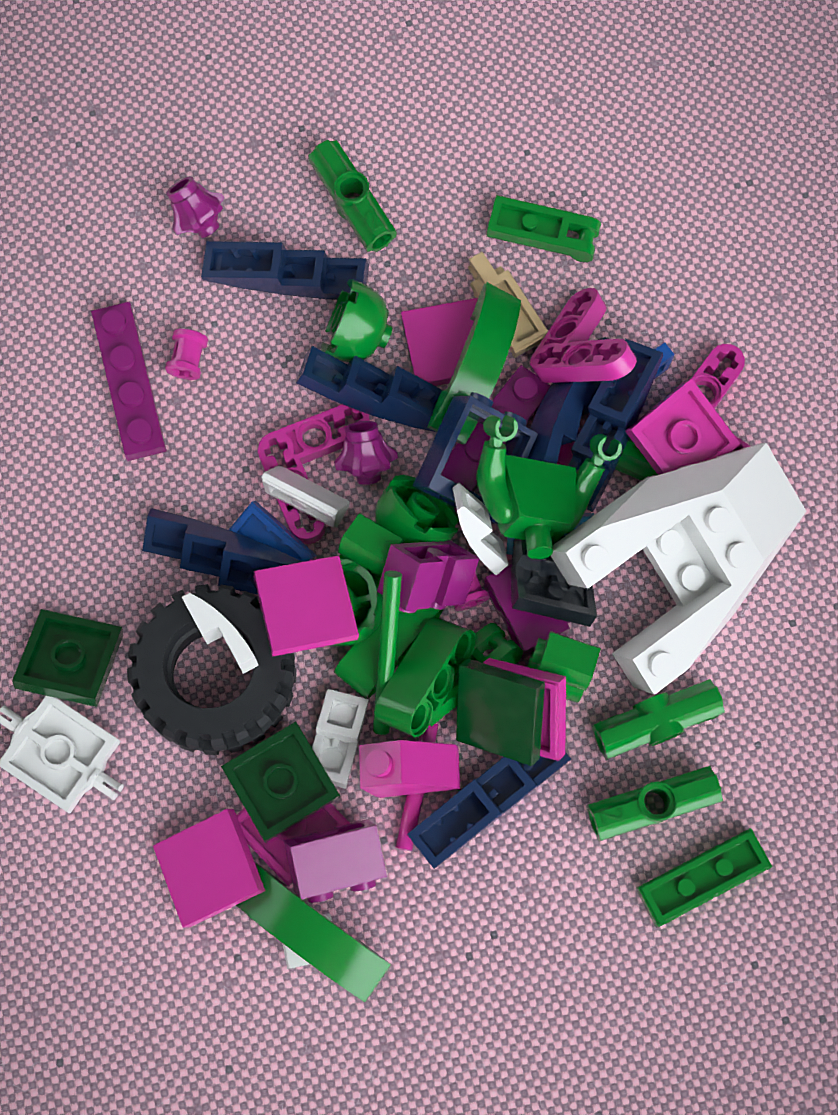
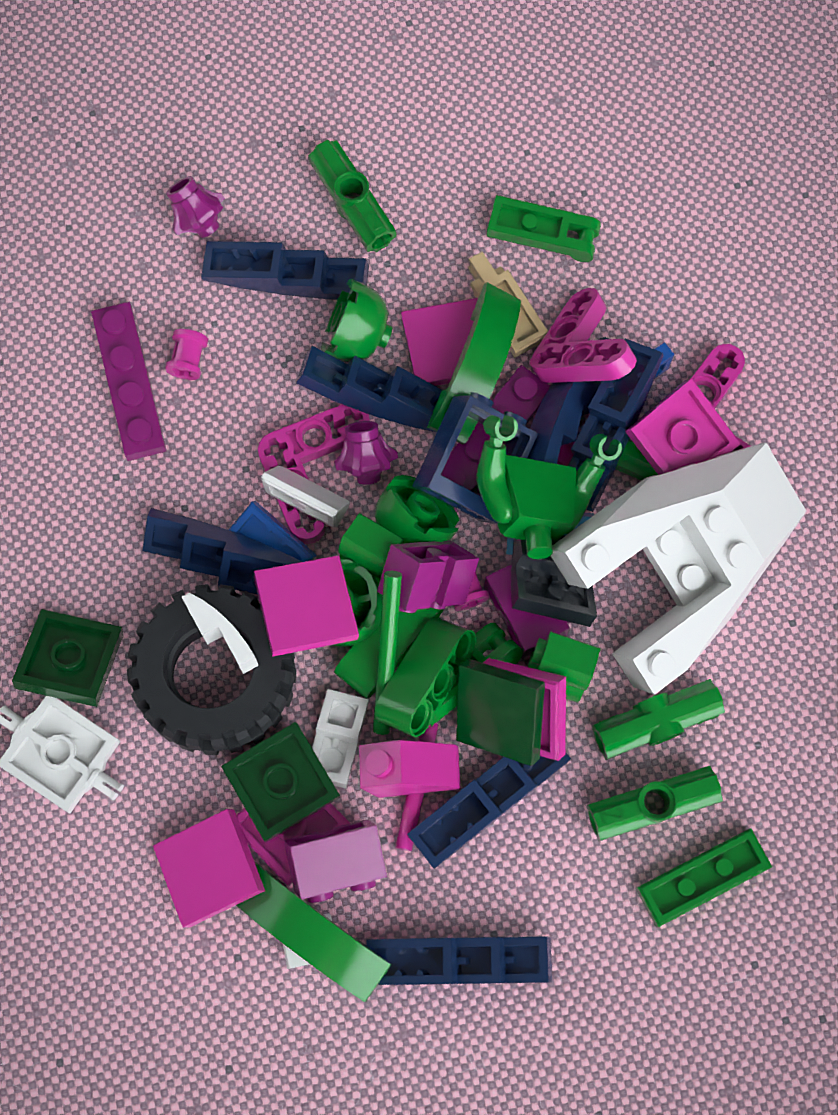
white slope [453,483,508,575] -> none
none -> dark blue slope [366,936,552,985]

